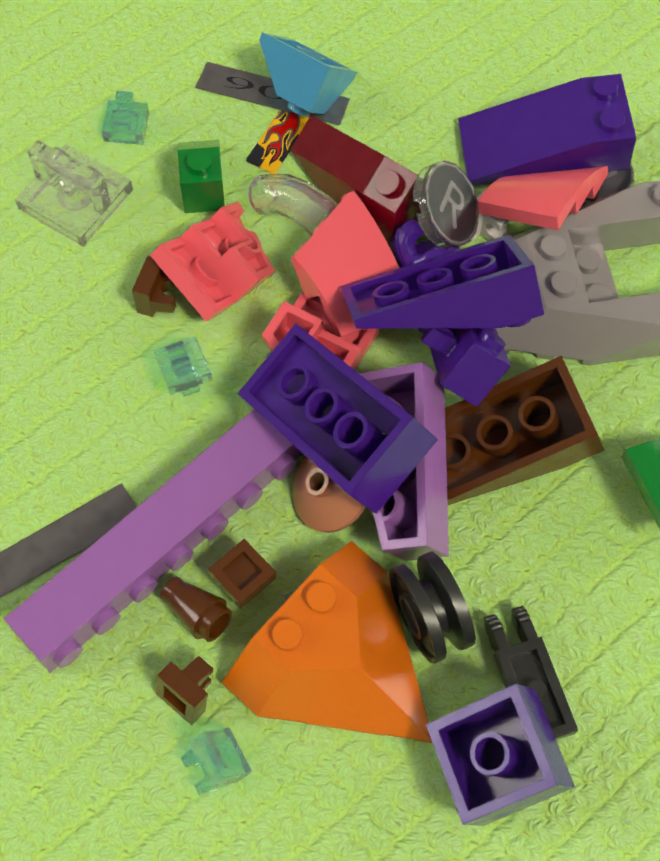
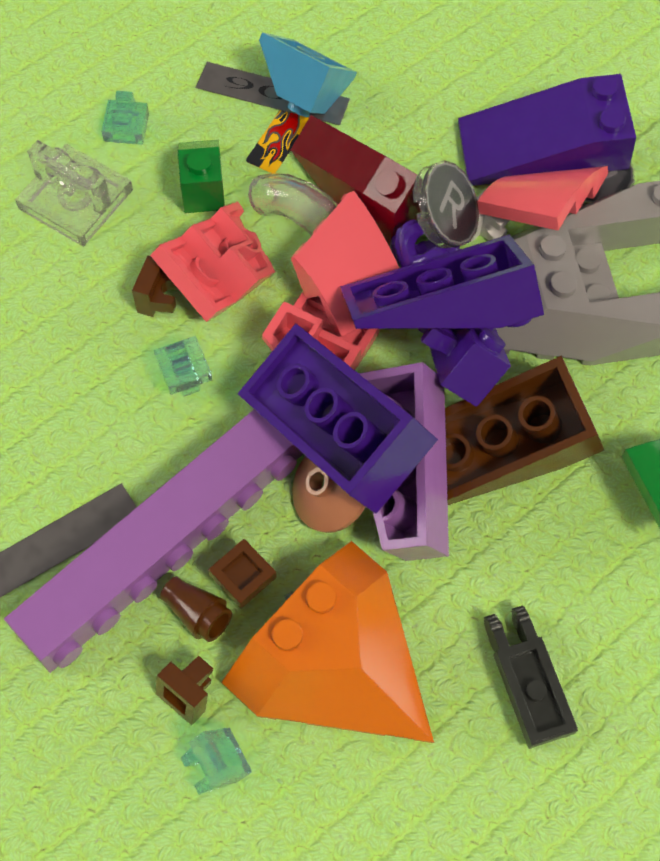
pearl dark grey wheel [389,551,476,664] -> none
brick [426,683,575,826] -> none

